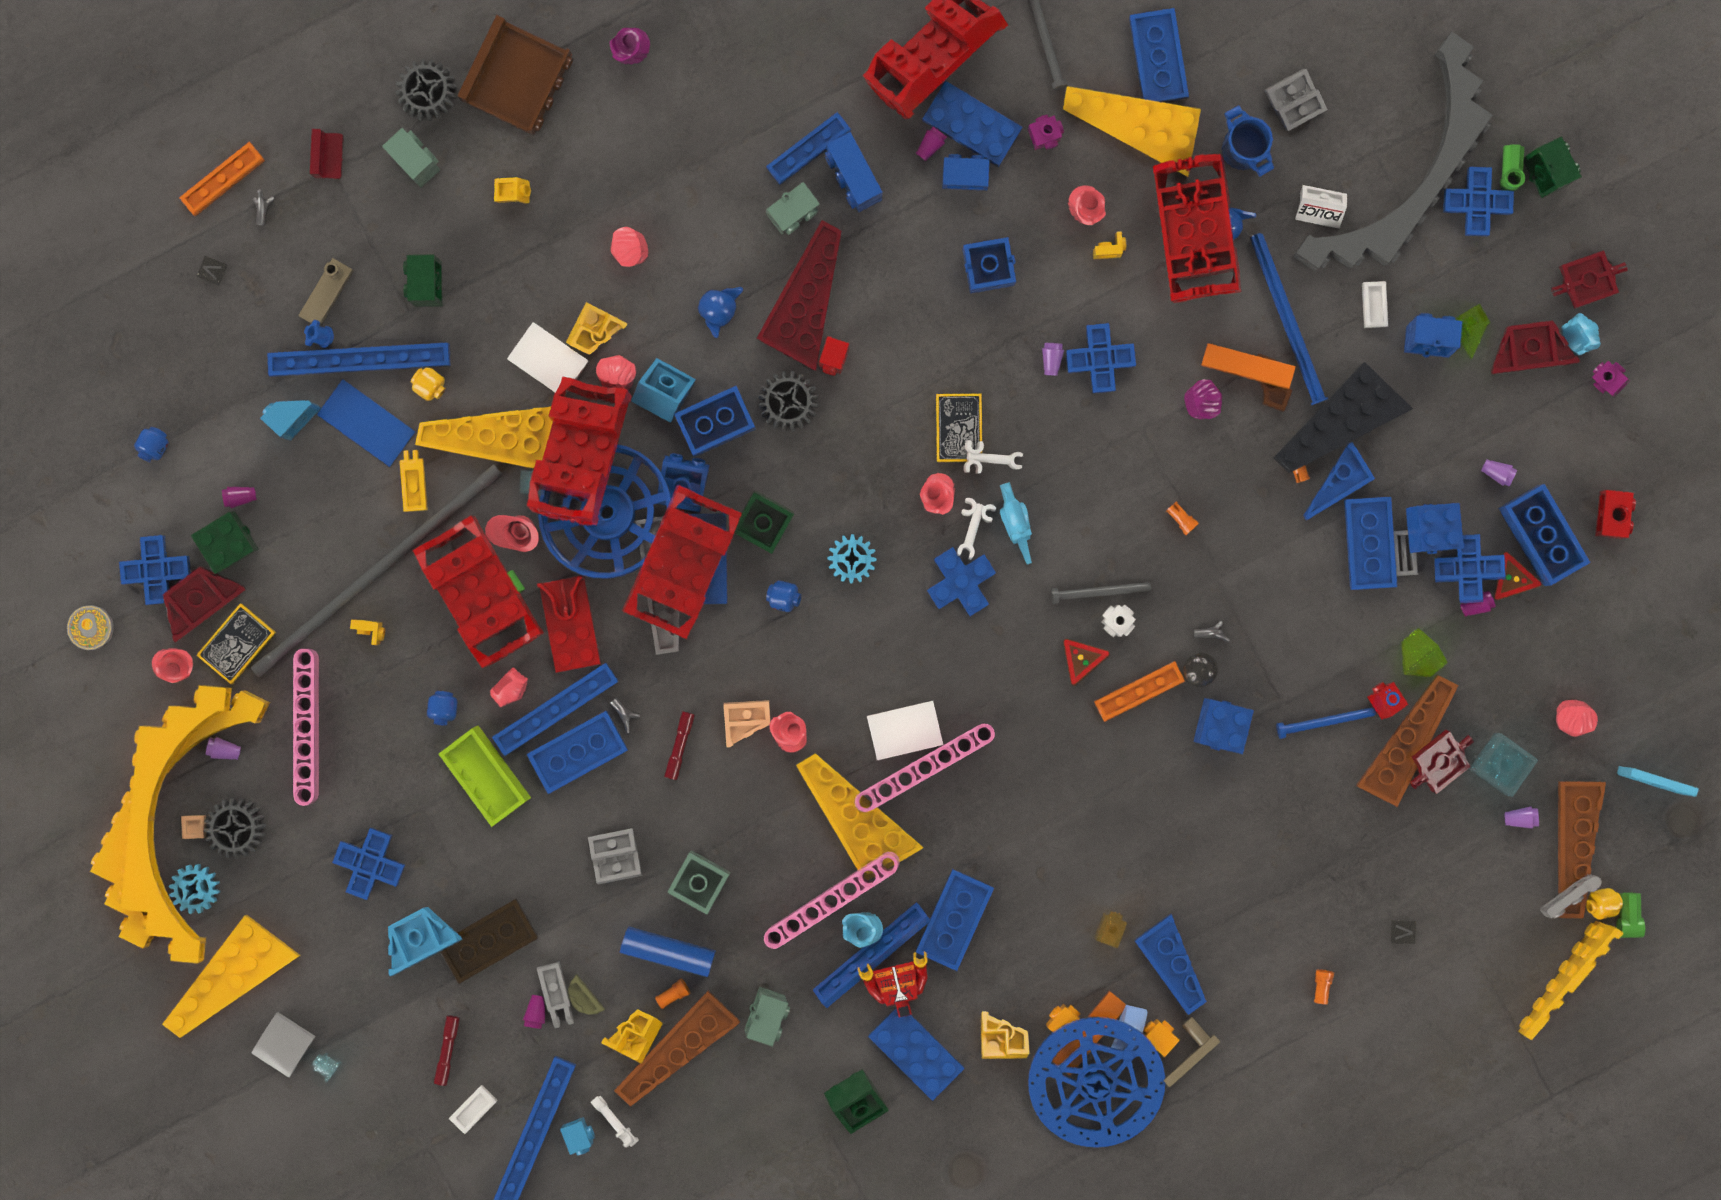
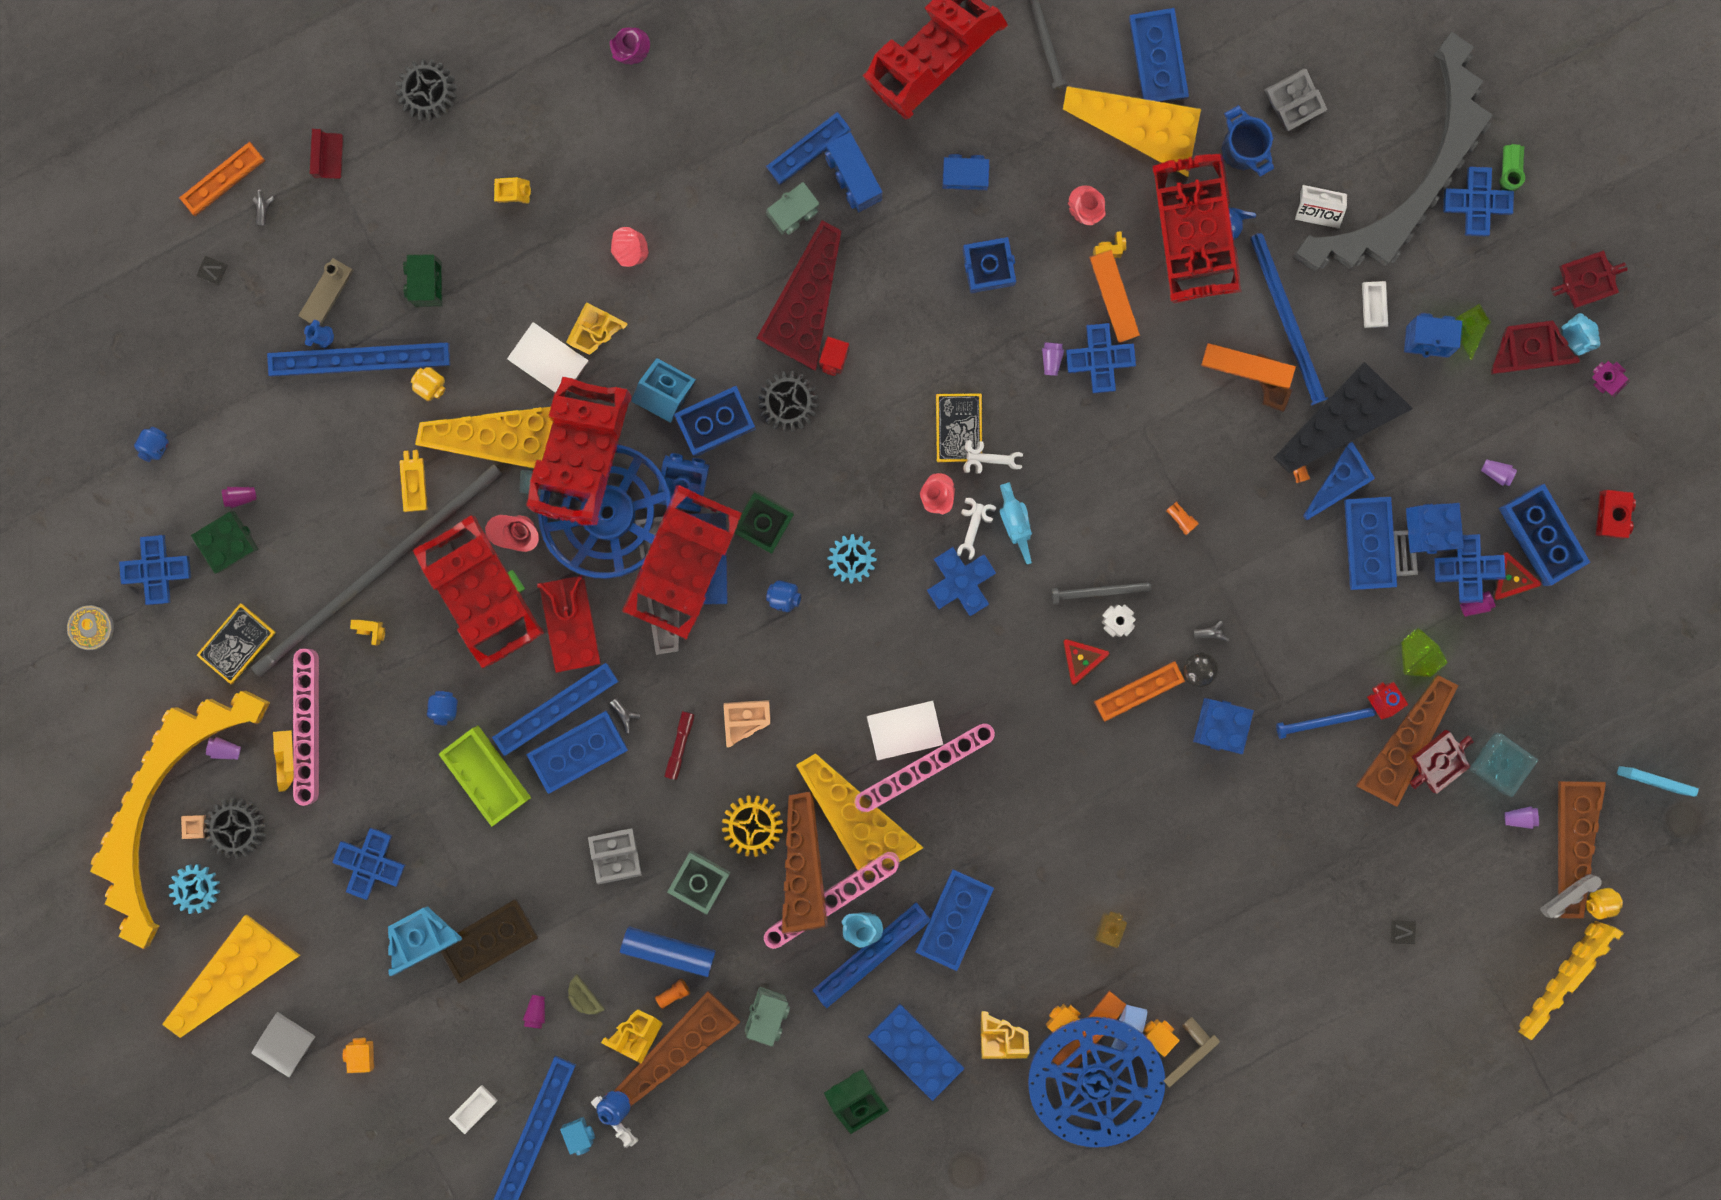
yellow arch [118,685,232,963] -> none
coral hair [152,648,193,683] -> none
dark red wing [163,566,246,642] -> none
dark azure slope [260,400,321,441] -> none
clear light blue brick [312,1053,342,1083] -> none
blue piece [317,379,416,467] -> none
sand green brick [382,128,440,188] -> none
dark red piece [434,1015,460,1086] -> none
reddish brown panel [457,15,573,136] -> none
coral hair [490,668,528,707] -> none
light grey hinge [537,961,574,1028] -> none
coral hair [596,355,636,390] -> none
blue piece [698,287,743,338] -> none
coral hair [769,712,807,752] -> none
red torso [858,952,928,1018] -> none
magenta cone [916,127,947,161] -> none
blue plate [922,81,1022,167] -> none
magenta brick [1027,115,1064,150] -> none
blue wing [1134,914,1206,1015] -> none
magenta hair [1184,379,1222,420] -> none
orange pin [1314,969,1334,1004] -> none
dark green brick [1524,136,1582,198] -> none
coral hair [1556,700,1598,737] -> none
bright green piece [1616,892,1645,938] -> none
none -> yellow slope [273,730,294,792]
none -> light orange brick [343,1038,374,1073]
none -> blue head [596,1091,630,1126]
none -> yellow gear [722,795,783,857]
none -> dark orange wing [782,792,828,934]
none -> orange tile [1089,249,1140,343]

